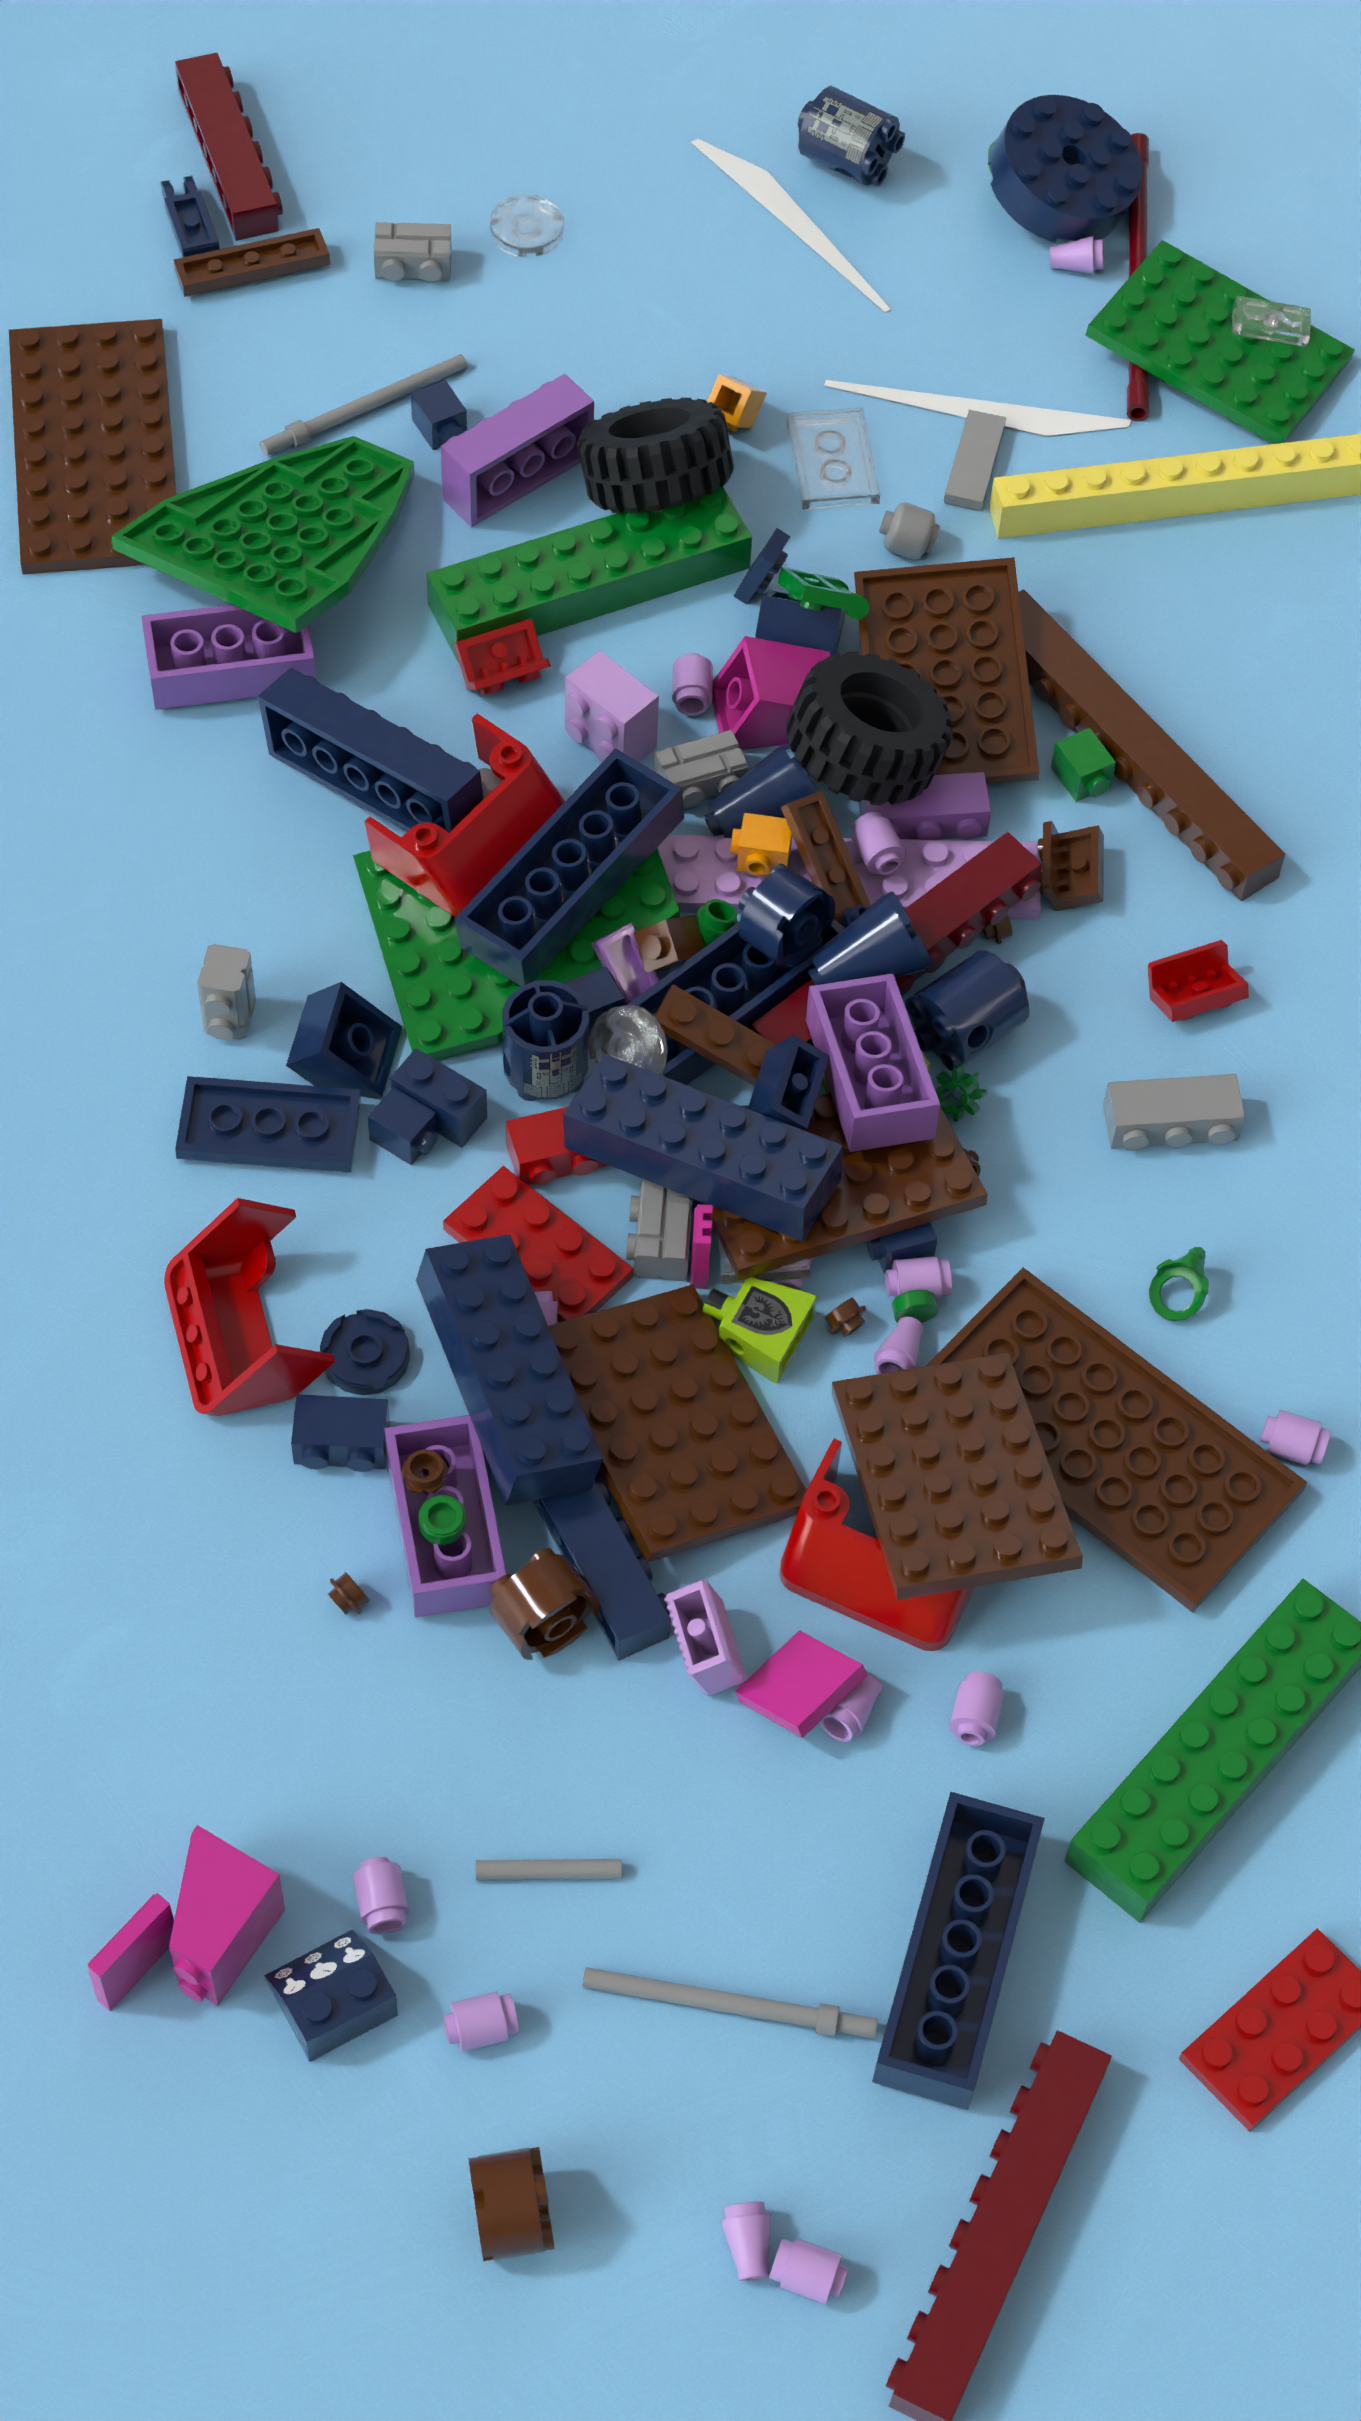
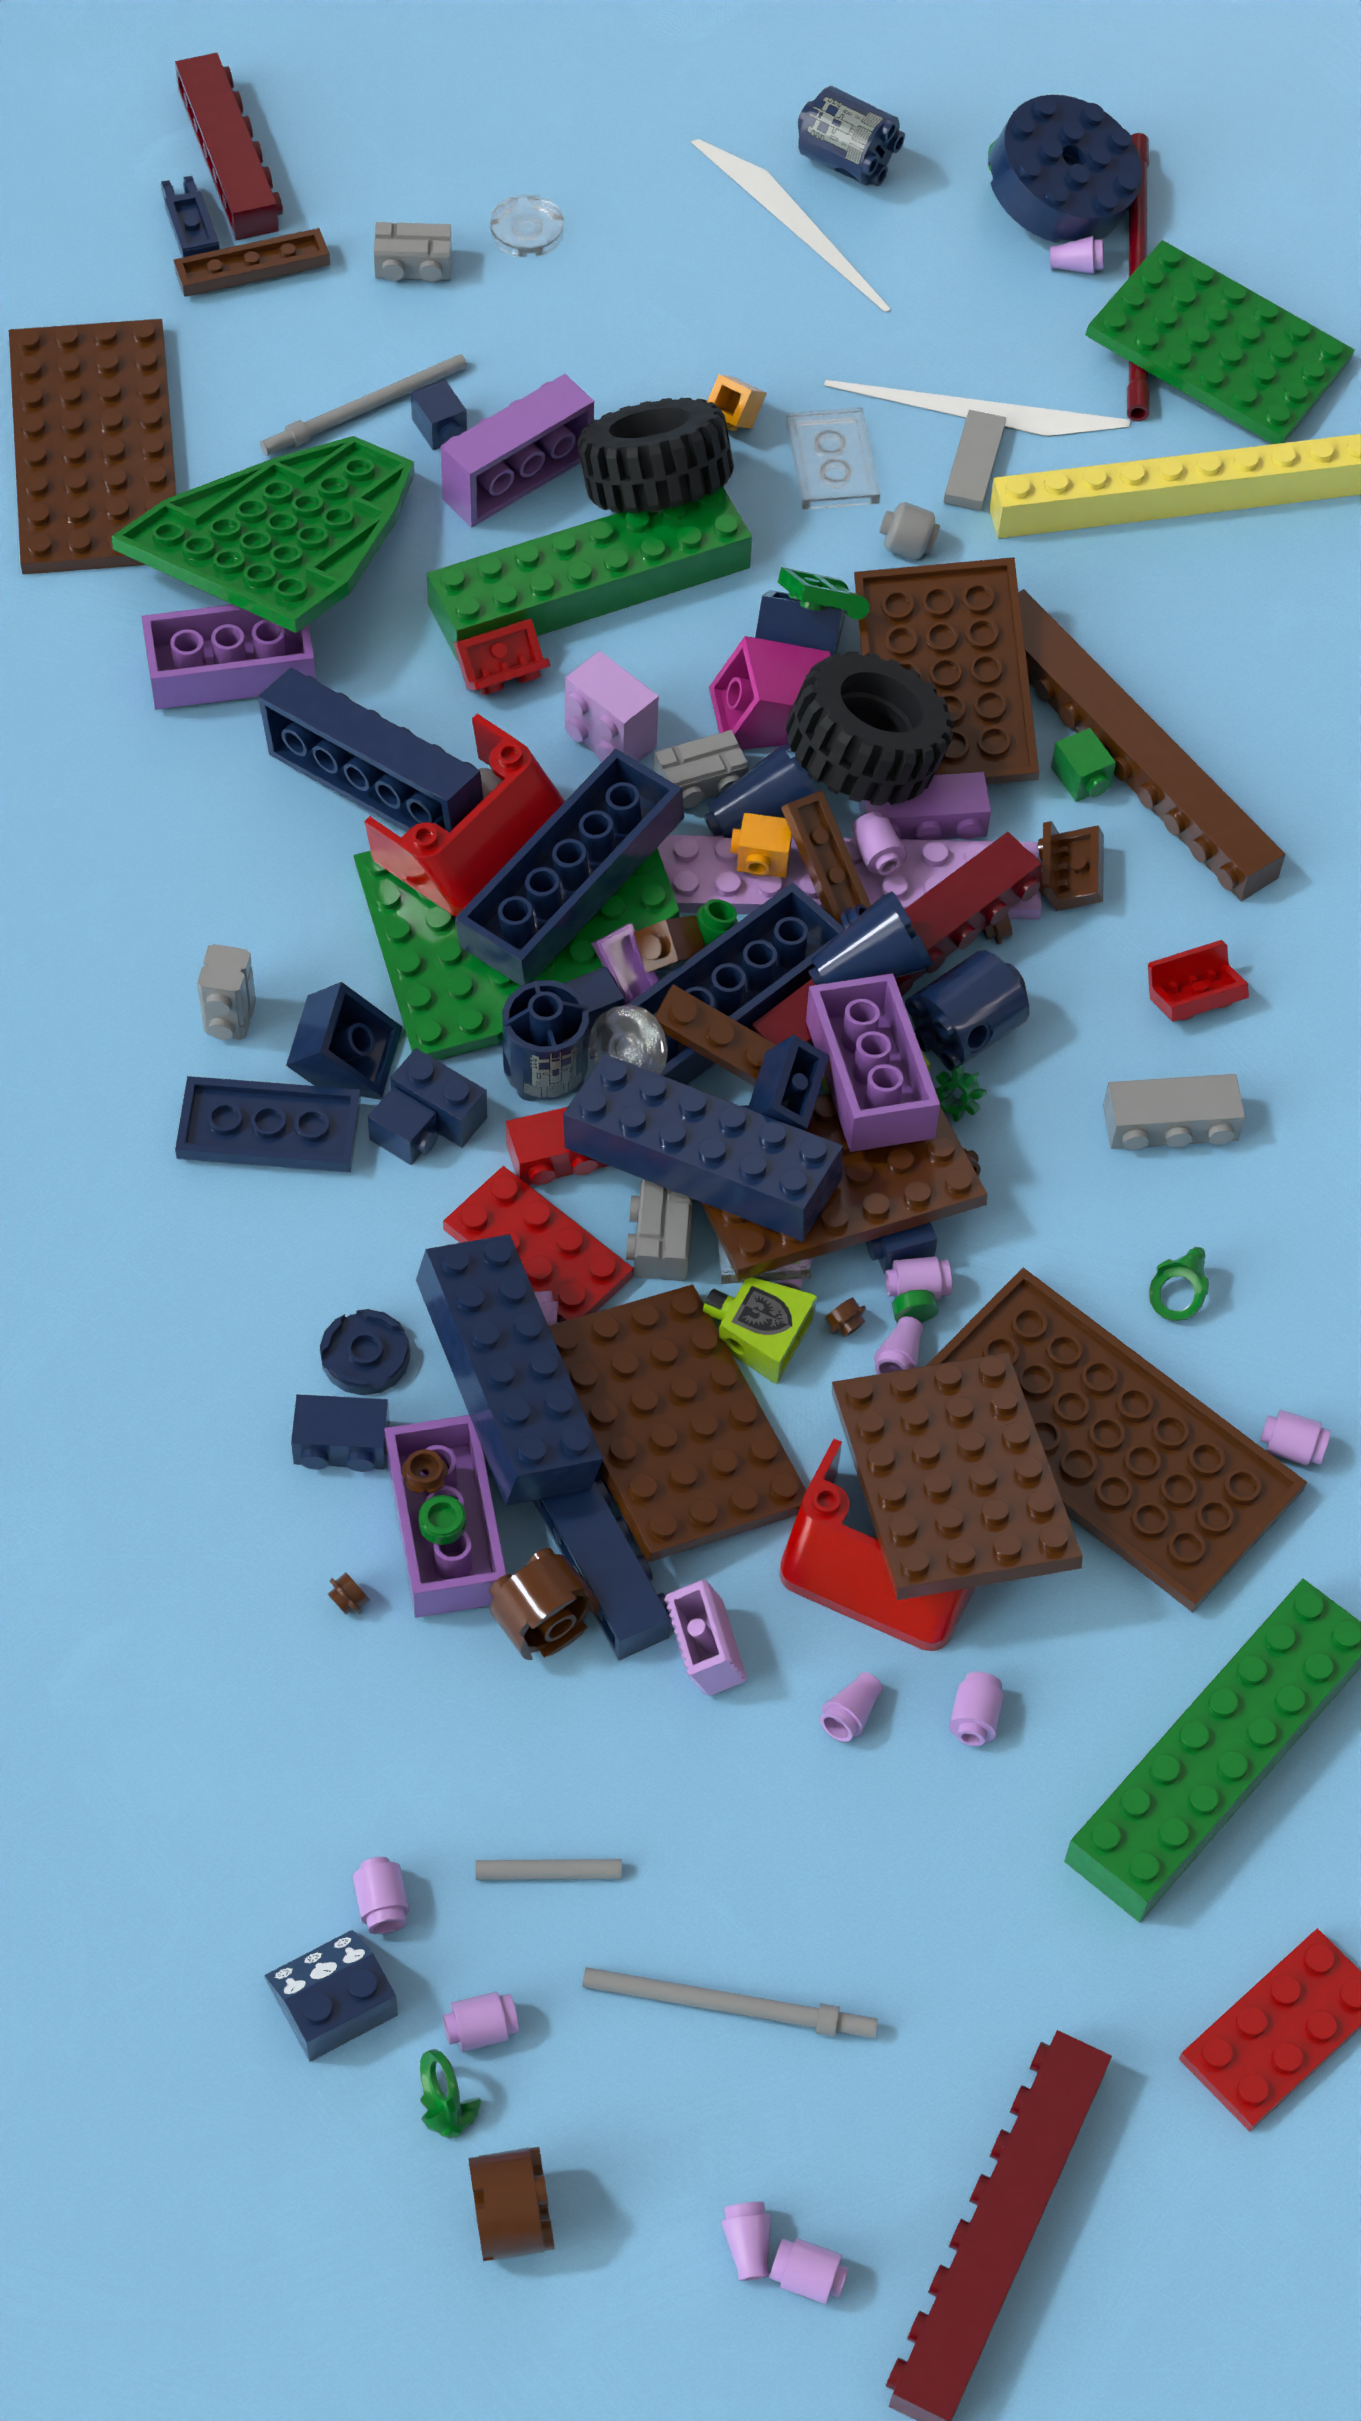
dark pink tile [87,1893,174,2011] -> none
red windscreen [164,1198,335,1416] -> none
dark pink slope [169,1825,285,2006] -> none
lavender brick [672,653,713,716] -> none
dark pink tile [690,1204,713,1289] -> none
dark blue plate [733,528,790,605] -> none
dark pink tile [735,1630,868,1738] -> none
dark blue brick [738,864,836,967] -> none
dark blue brick [872,1791,1045,2110] -> none
clear plate [1232,295,1311,347] -> none
none -> green piece [420,2049,482,2139]

